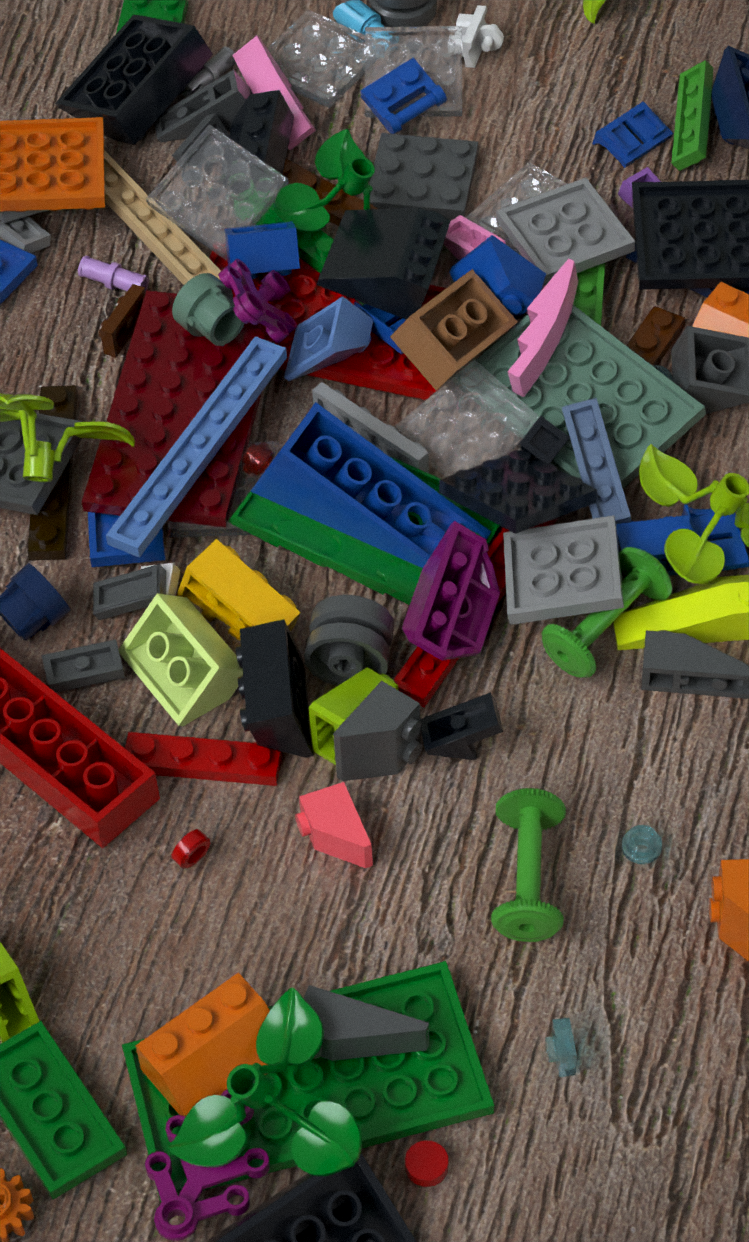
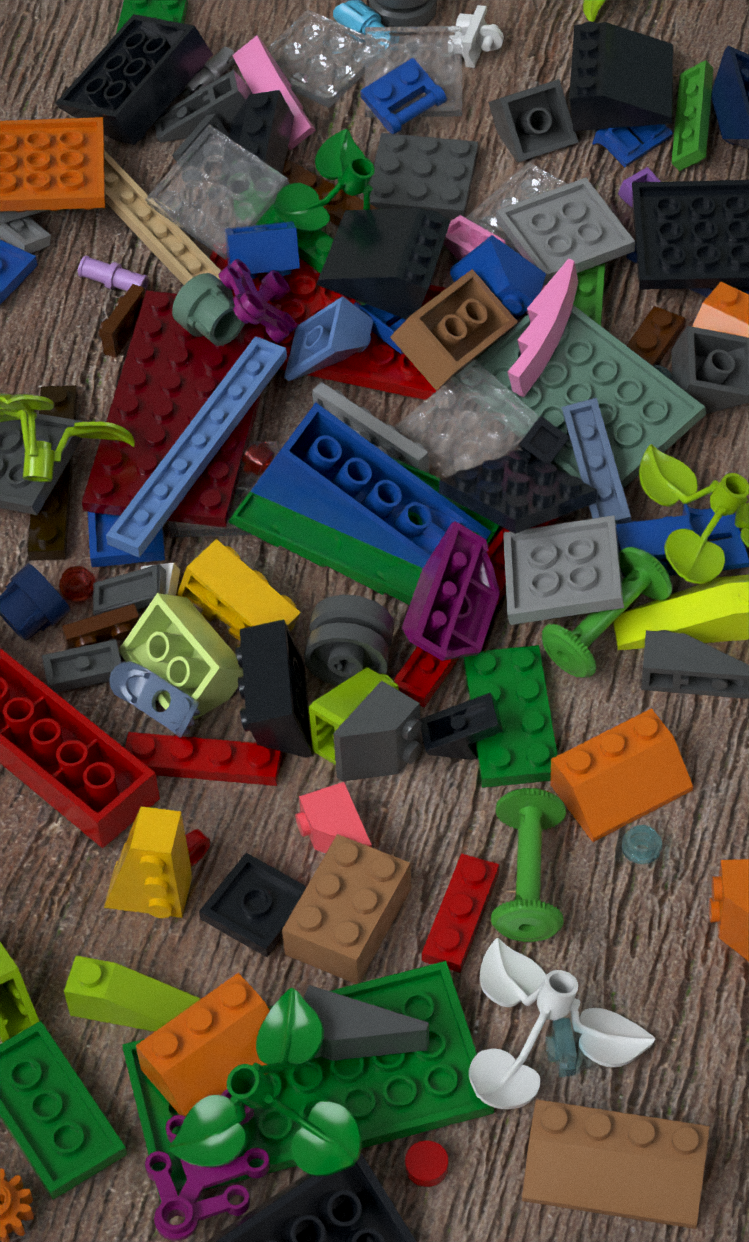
none -> clear red plate [59,566,96,601]
none -> reddish brown plate [62,604,139,650]
none -> lime slope [64,956,200,1032]
none -> yellow wedge [104,806,192,918]
none -> sand blue piece [109,661,200,738]
none -> black plate [199,853,307,957]
none -> medium nougat brick [282,834,412,984]
none -> red plate [421,853,499,973]
none -> green plate [463,645,558,788]
none -> white plant [469,938,655,1110]
none -> dark grey slope [488,79,578,162]
none -> medium nougat slope [522,1099,710,1229]
none -> orange slope [550,708,693,842]
none -> black slope [569,22,674,131]

